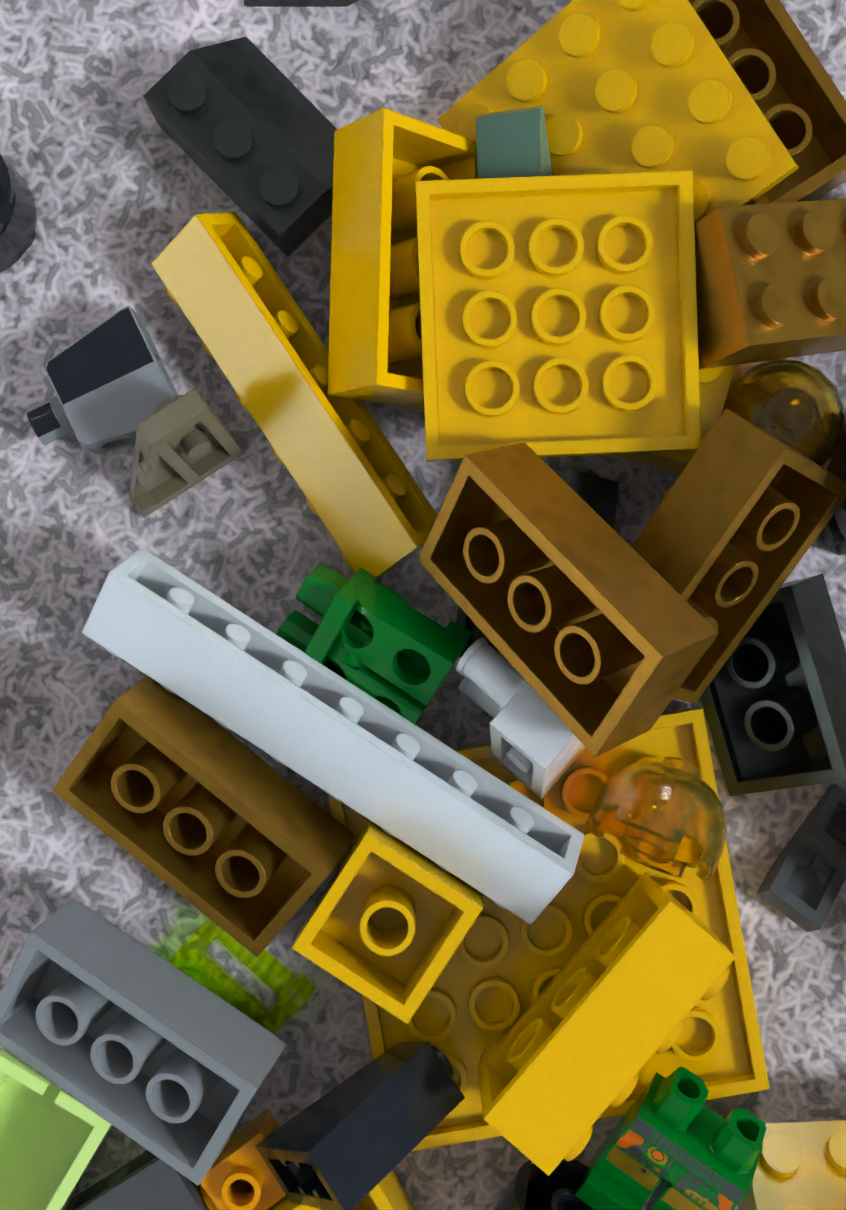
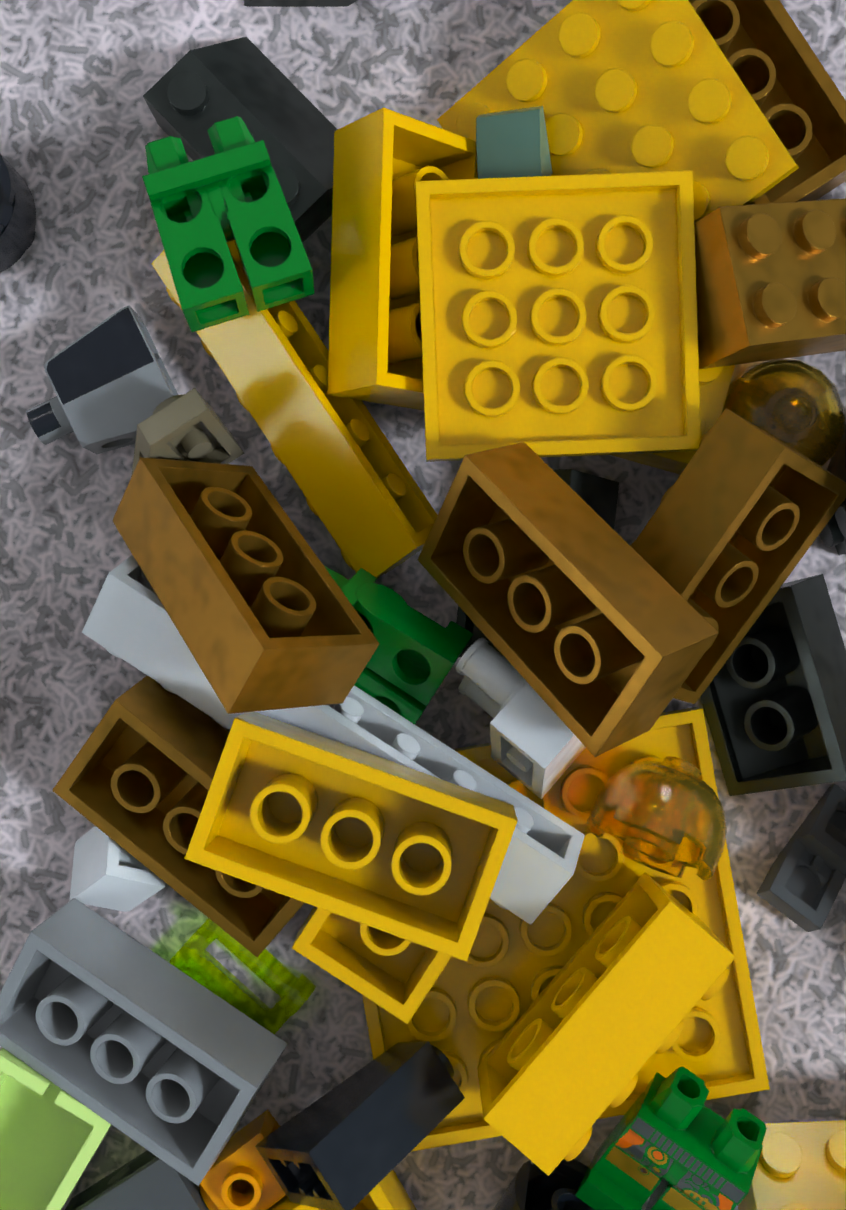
none -> white panel [69,826,165,912]
none -> pearl gold brick [112,457,380,714]
none -> green hips [142,116,315,332]
none -> yellow brick [184,712,518,962]

